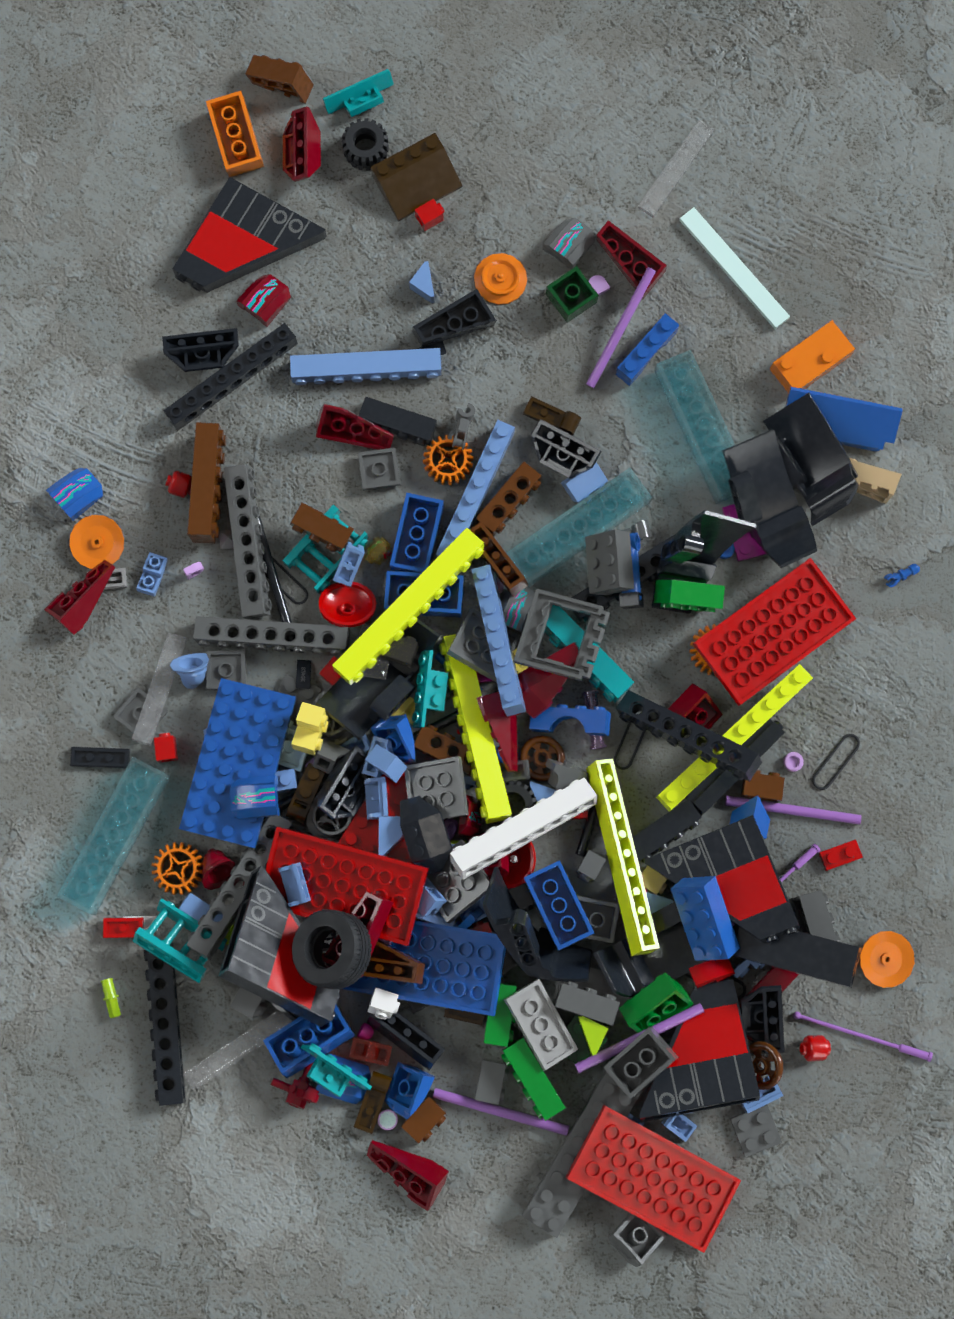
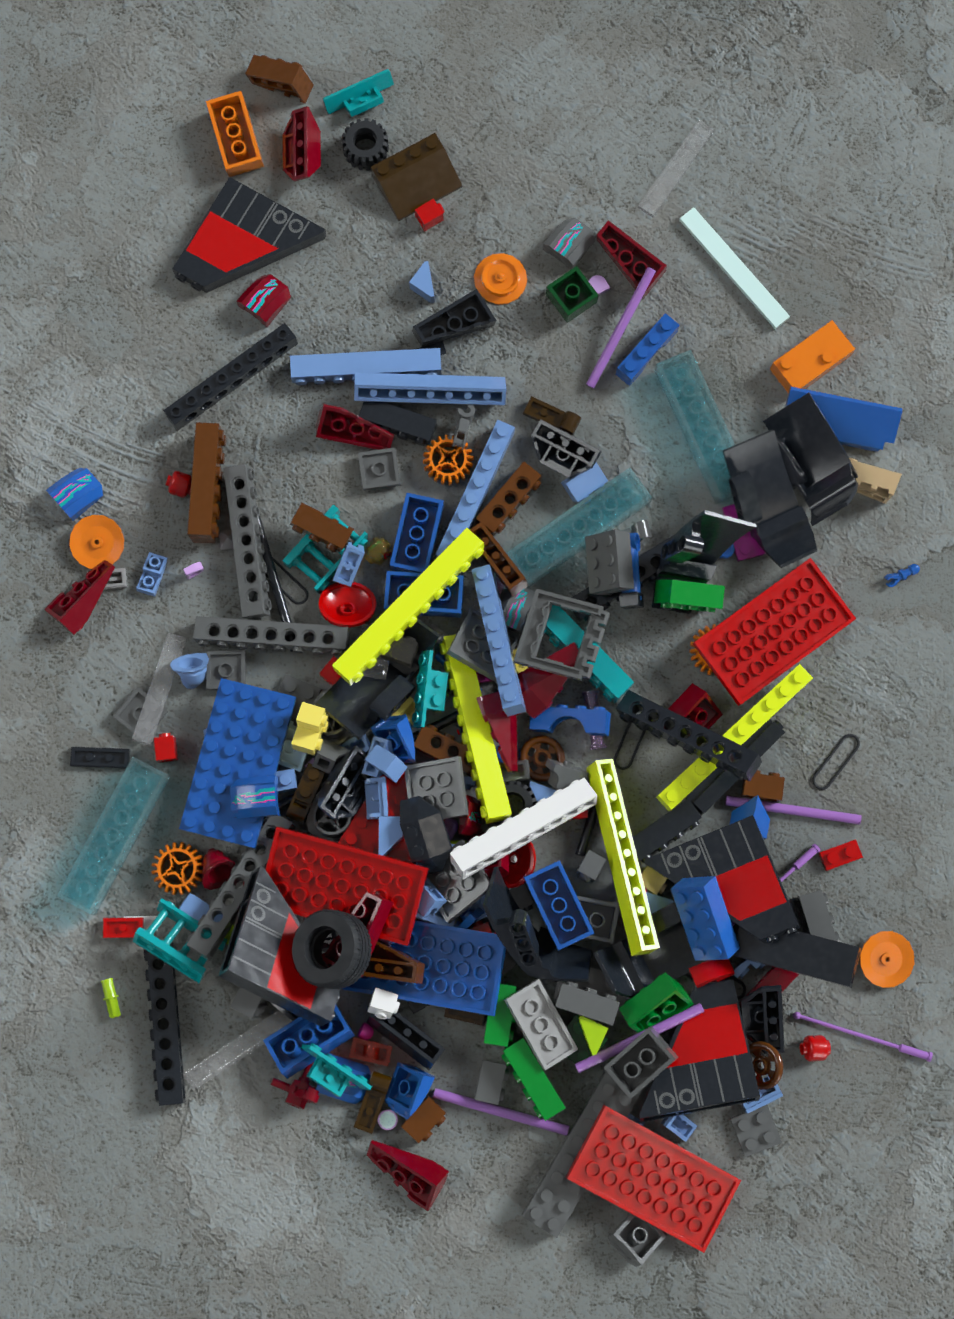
black wedge [162,328,239,372] -> none
medium blue hinge [278,862,311,907] -> none
black sticker [296,659,312,689] -> none
lavender tile [783,752,803,772] -> none
none -> medium blue brick [354,373,506,405]

